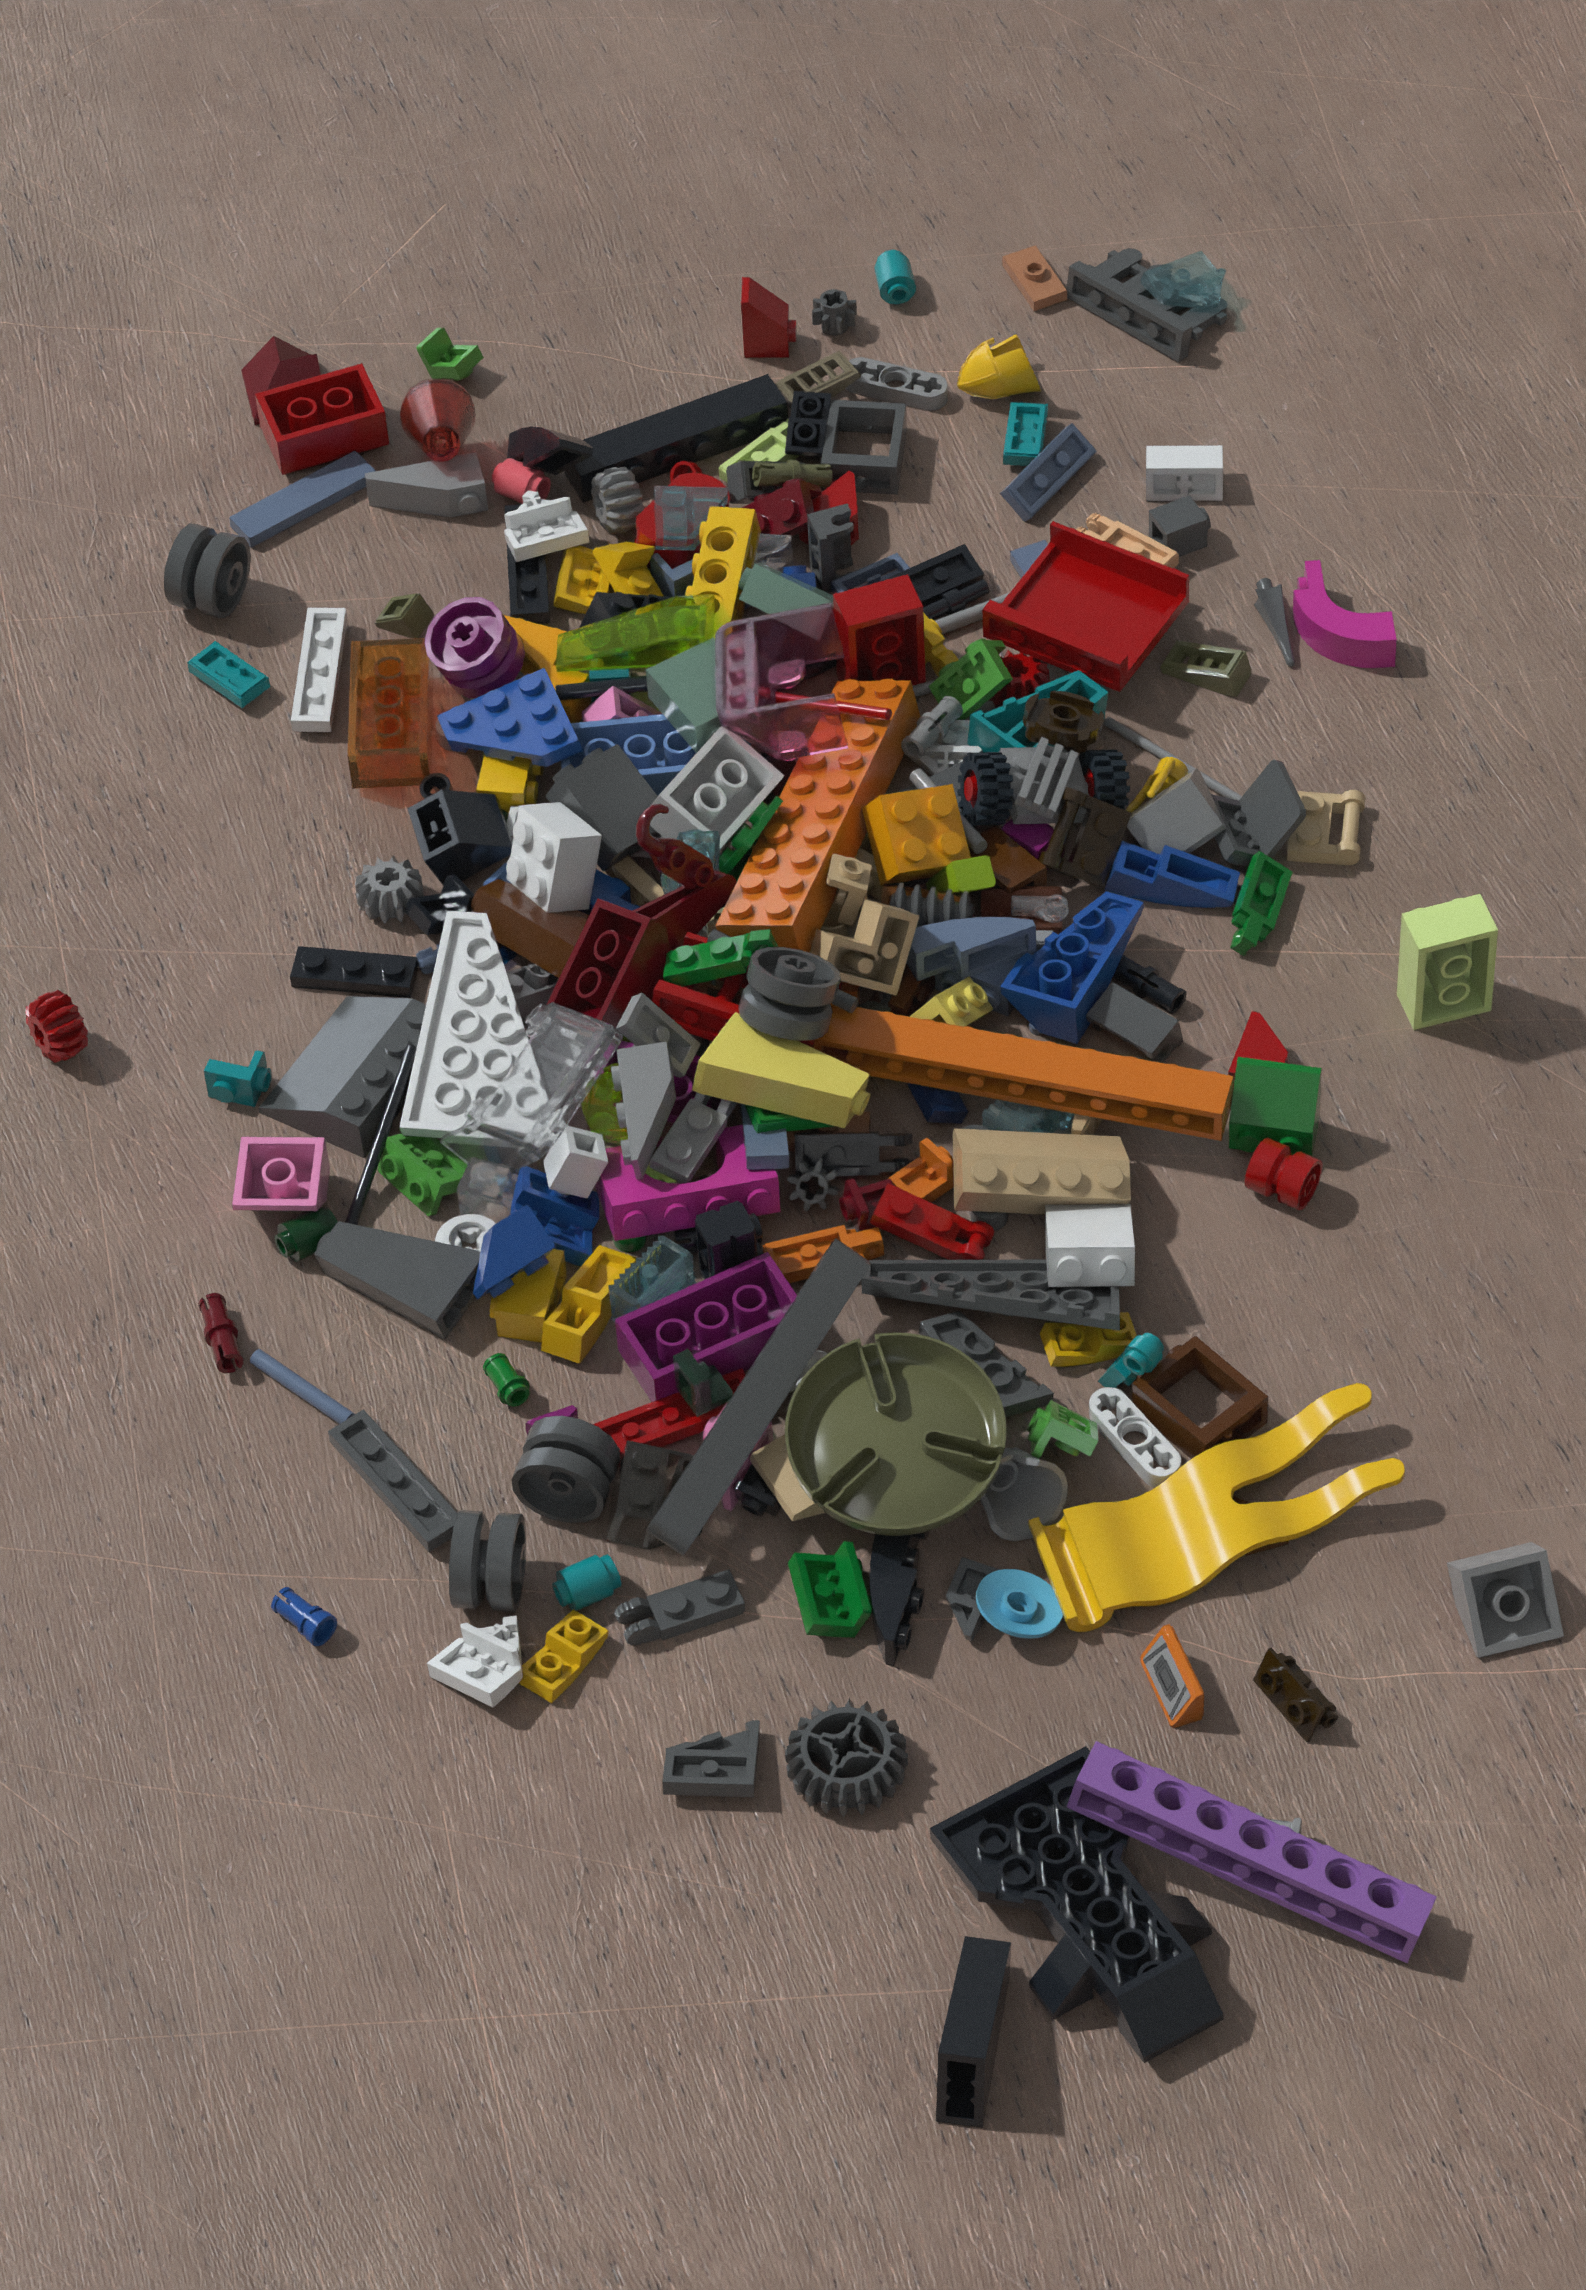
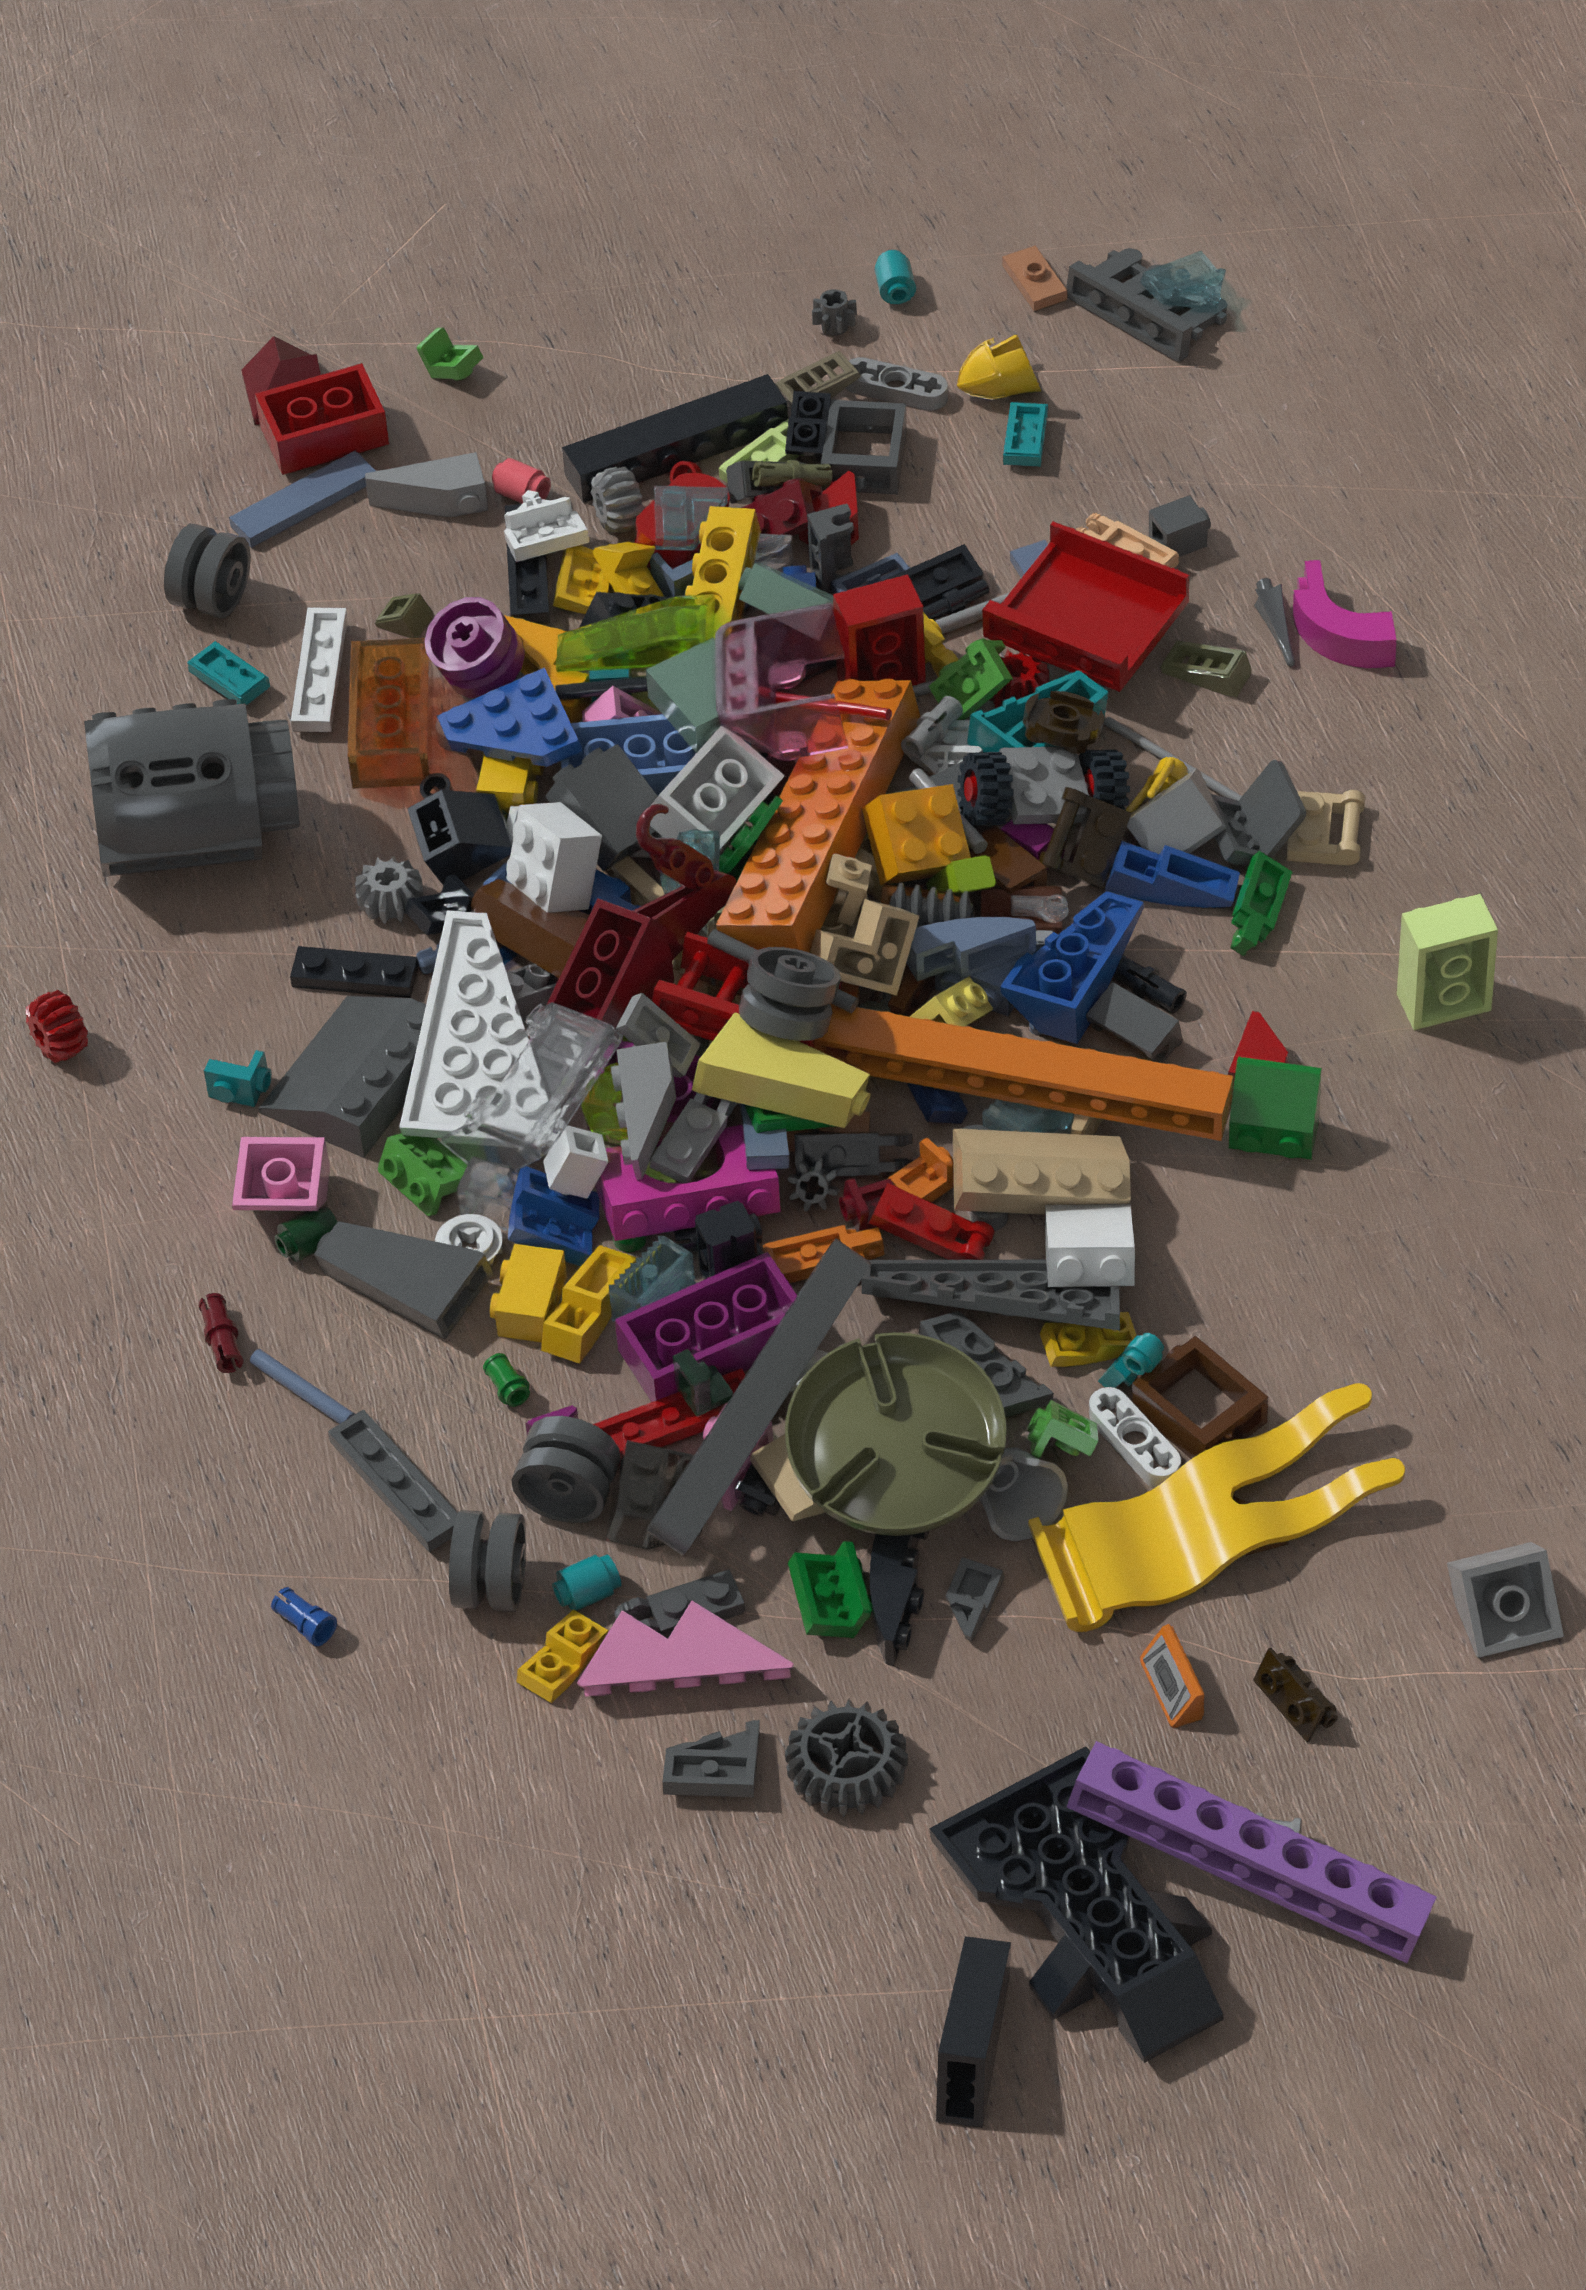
black axle [345,1045,417,1225] -> none
clear red cone [400,378,476,462] -> none
white slope [427,1615,523,1707] -> none
blue slope [473,1204,556,1300] -> none
black slope [507,426,593,475] -> none
green hinge [663,929,778,987] -> none
red slope [741,277,797,358] -> none
medium azure dish [976,1569,1063,1639] -> none
sand blue tile [1000,423,1097,522] -> none
light grey tile [1015,737,1078,820] -> none
white hinge [1146,445,1223,501] -> none
red wheel [1245,1138,1323,1211] -> none
none -> dark grey piece [84,699,300,877]
none -> bright pink slope [577,1601,794,1697]

